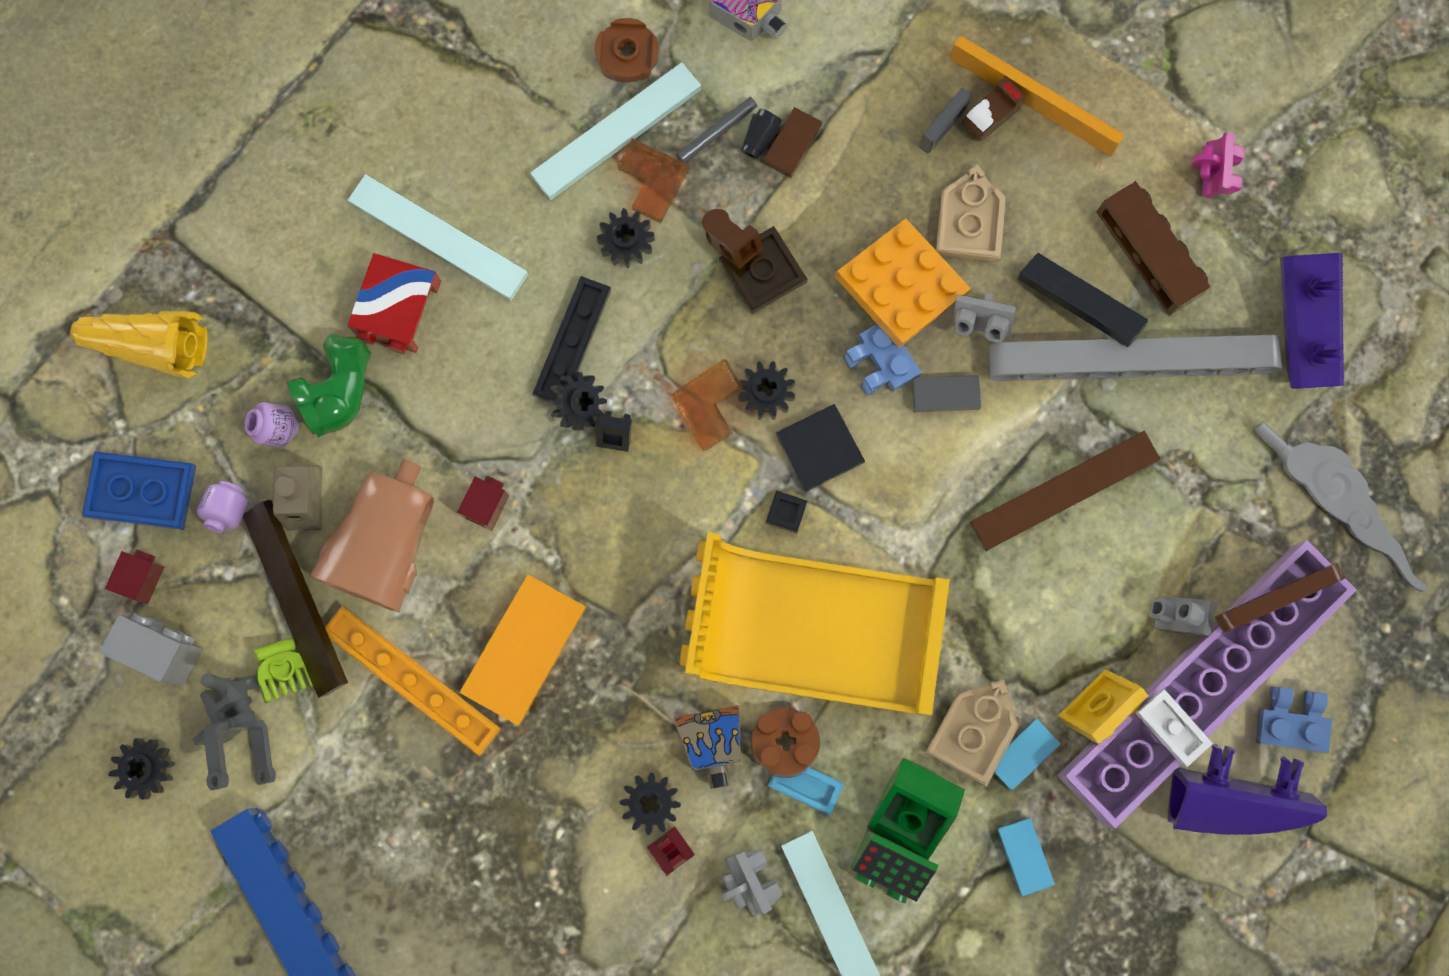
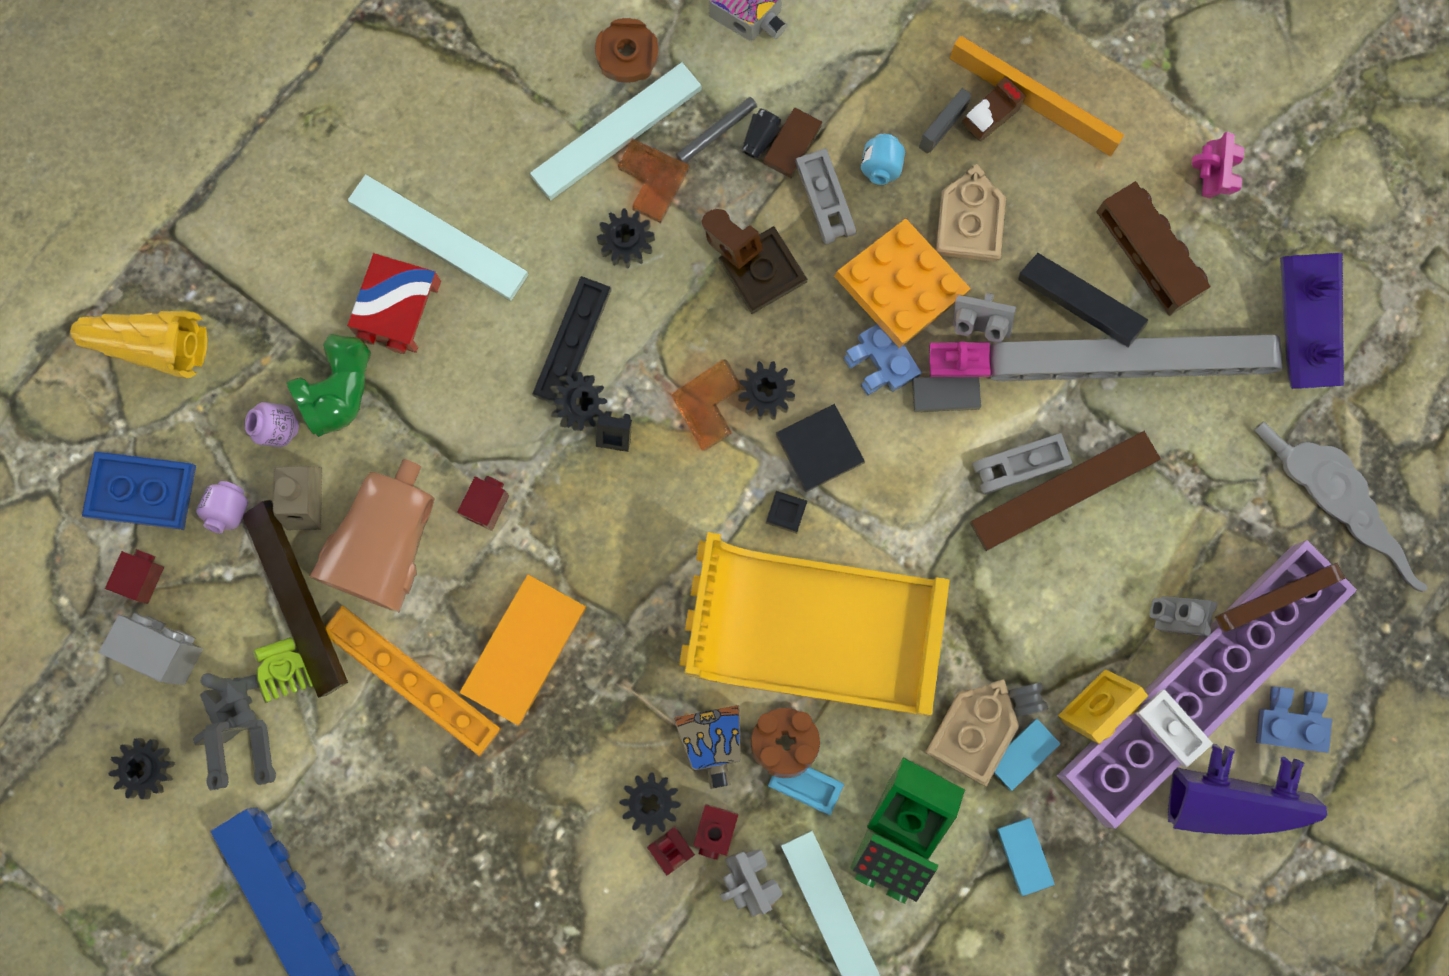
none -> dark red brick [693,804,739,860]
none -> light grey plate [795,148,856,245]
none -> medium azure head [861,134,905,185]
none -> dark pink hips [929,342,991,377]
none -> light grey plate [972,433,1073,495]
none -> dark grey wheel [1008,682,1048,717]

